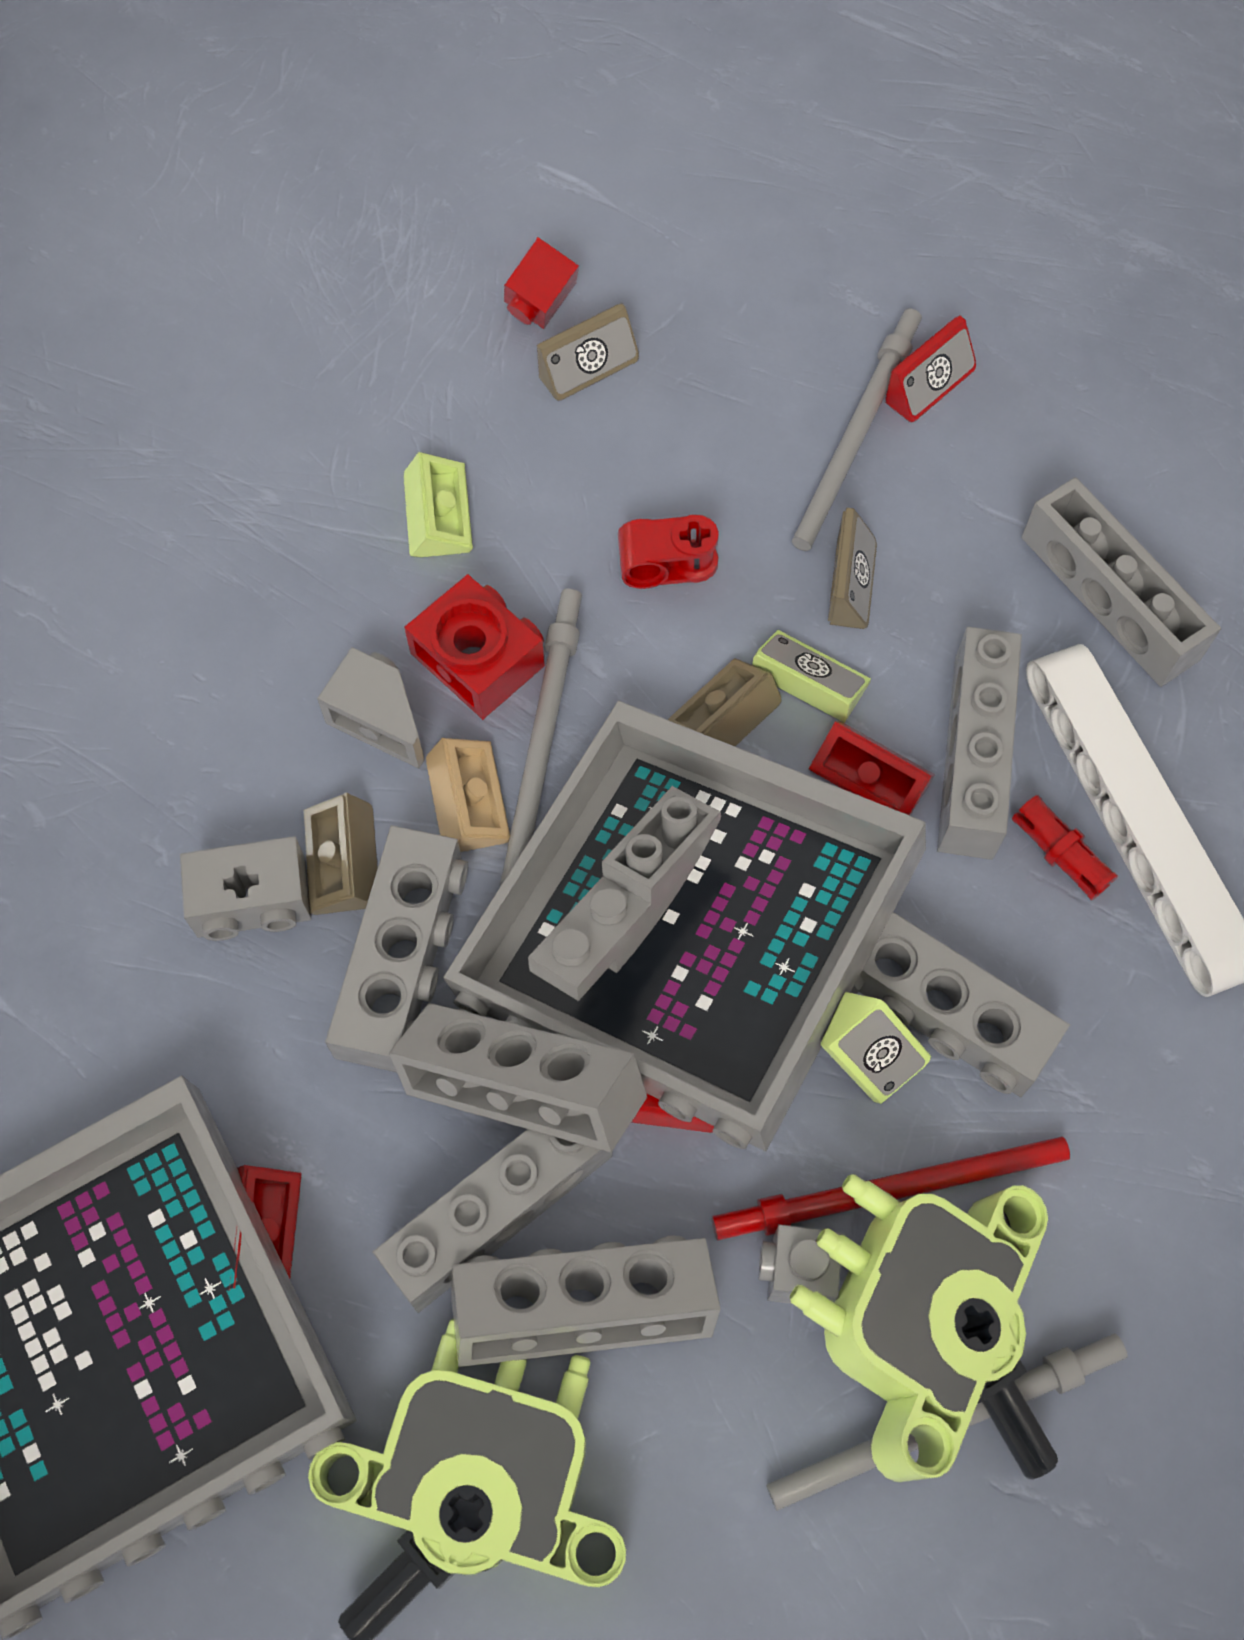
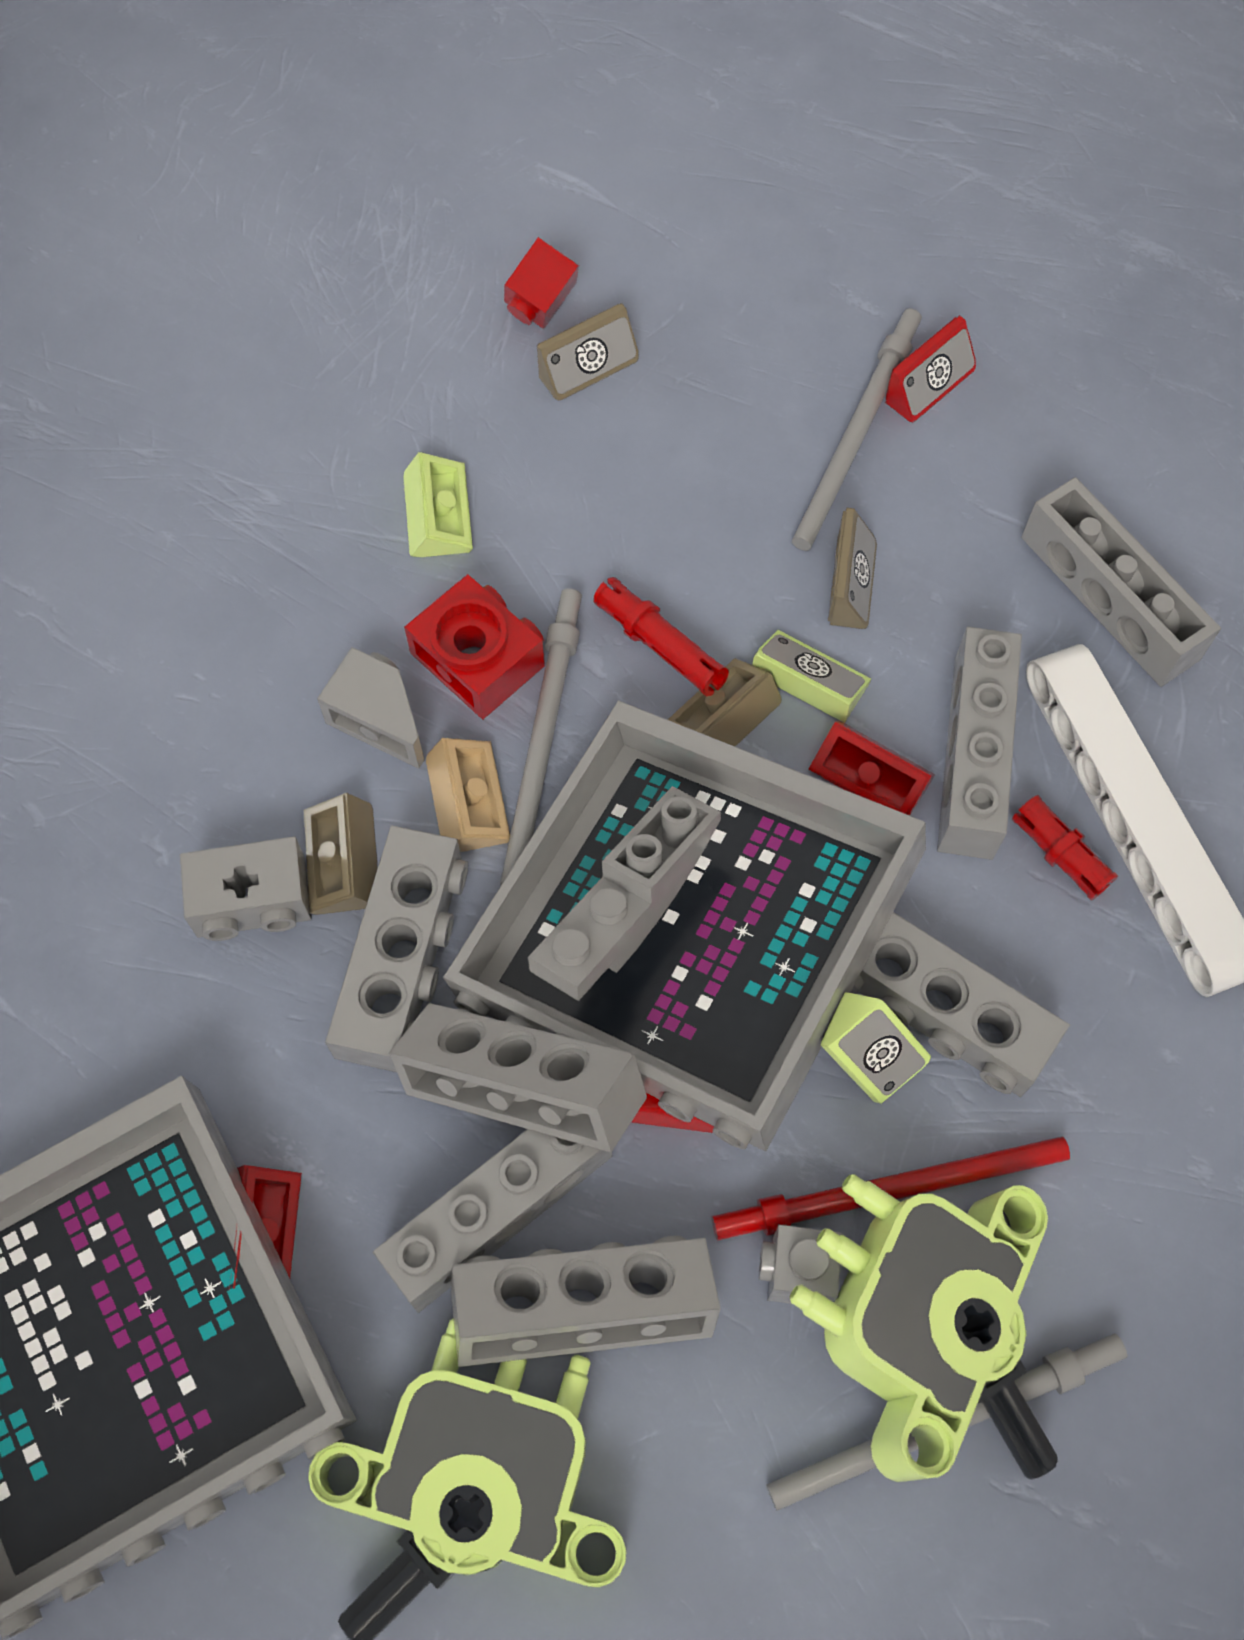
red piece [617,514,719,589] -> none
none -> red pin [593,577,729,697]

